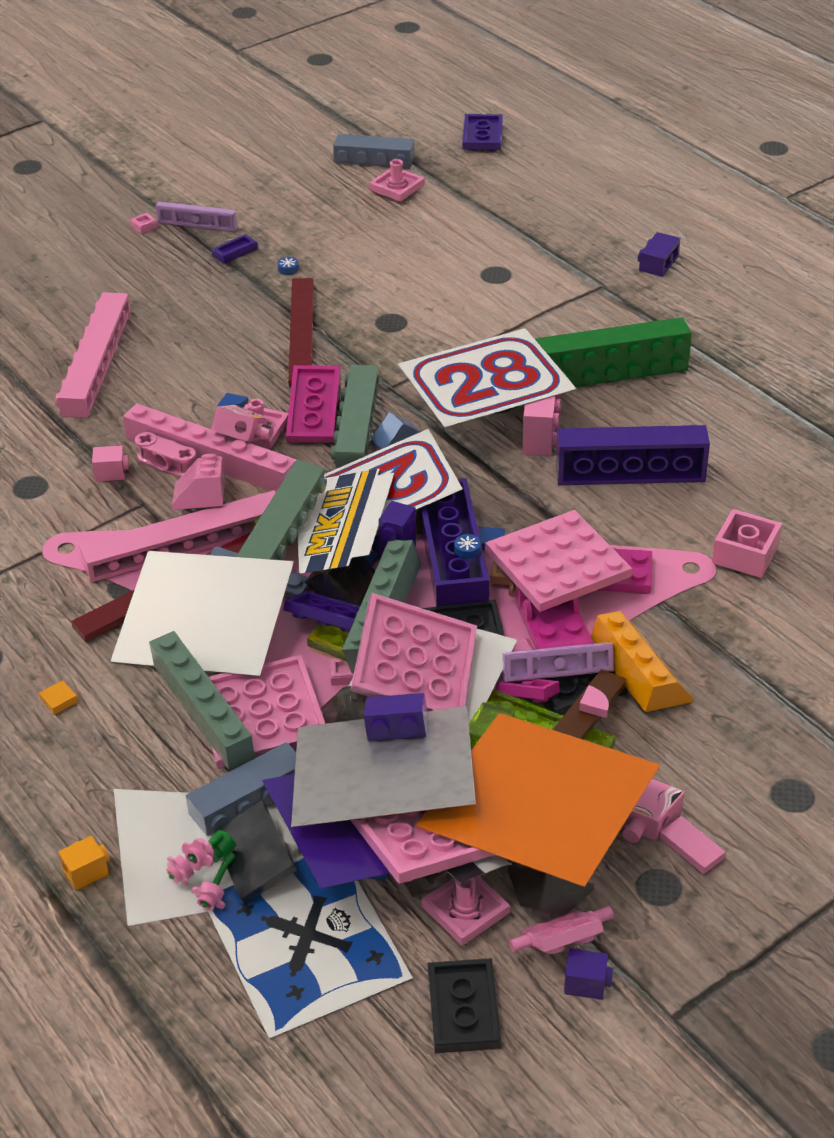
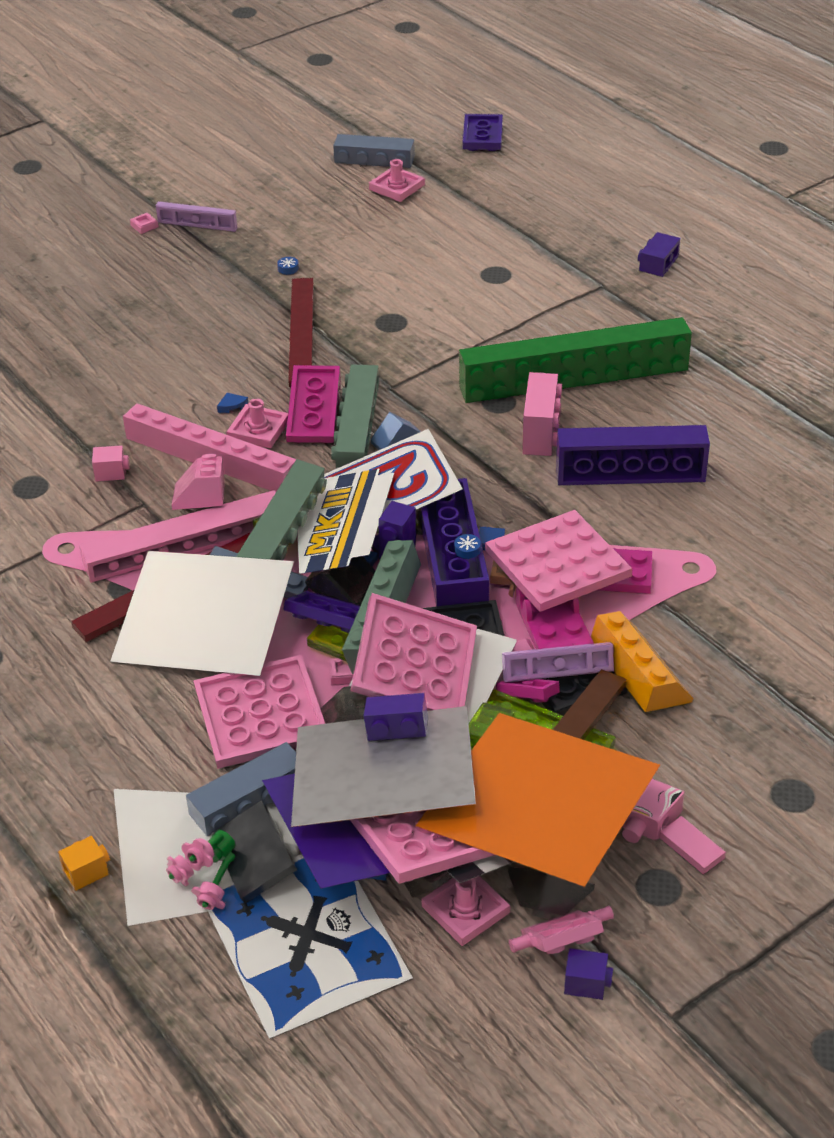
light orange tile [39,680,78,715] -> none
bright pink brick [55,292,131,418] -> none
bright pink piece [135,432,196,478] -> none
sand green brick [149,631,255,771] -> none
bright pink torso [211,405,274,442] -> none
dark purple tile [212,234,258,264] -> none
sticker [398,328,576,427] -> none
black tile [428,958,502,1053] -> none
bright pink tile [579,685,609,718] -> none
bright pink brick [712,509,782,578] -> none

